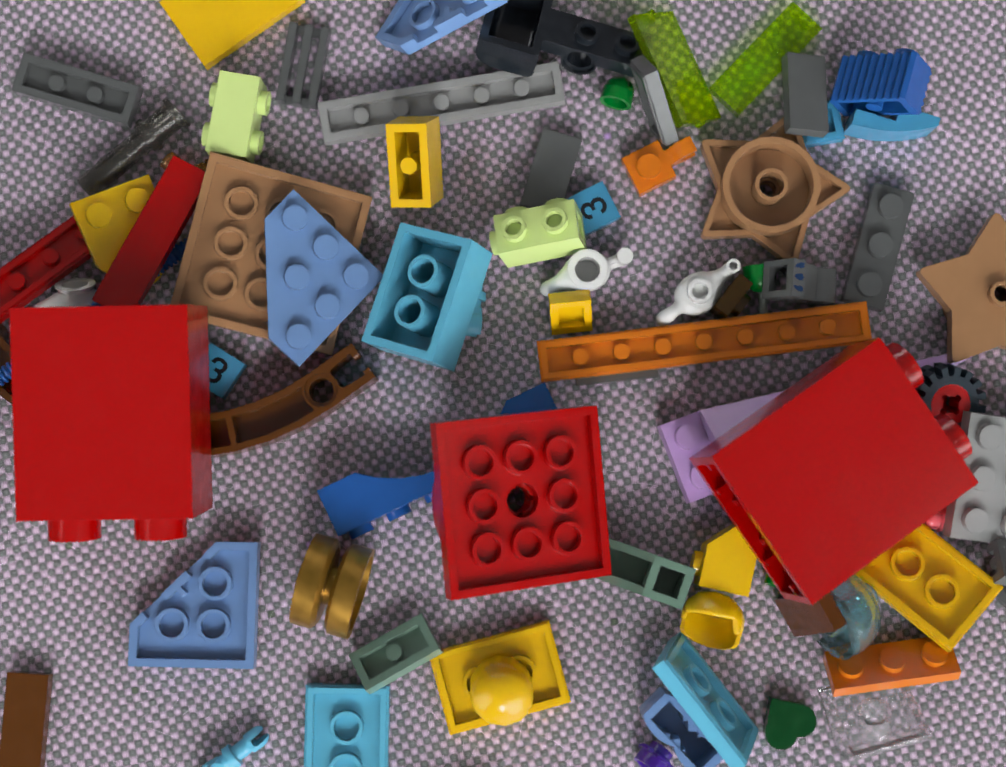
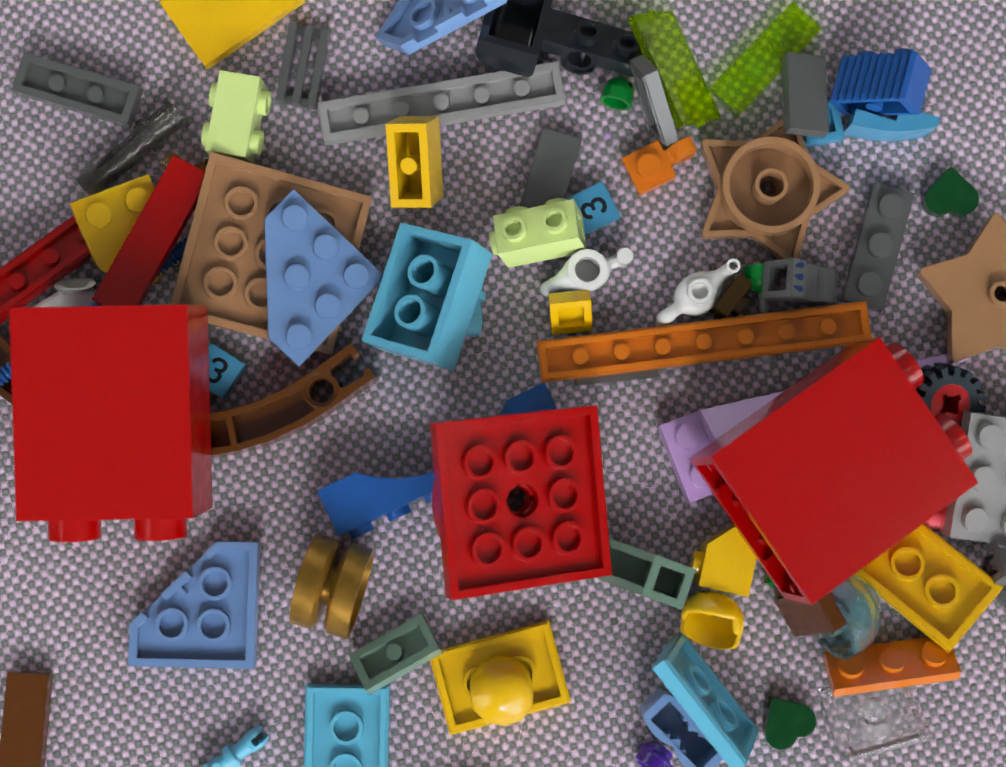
none -> dark green tile [921,166,979,217]

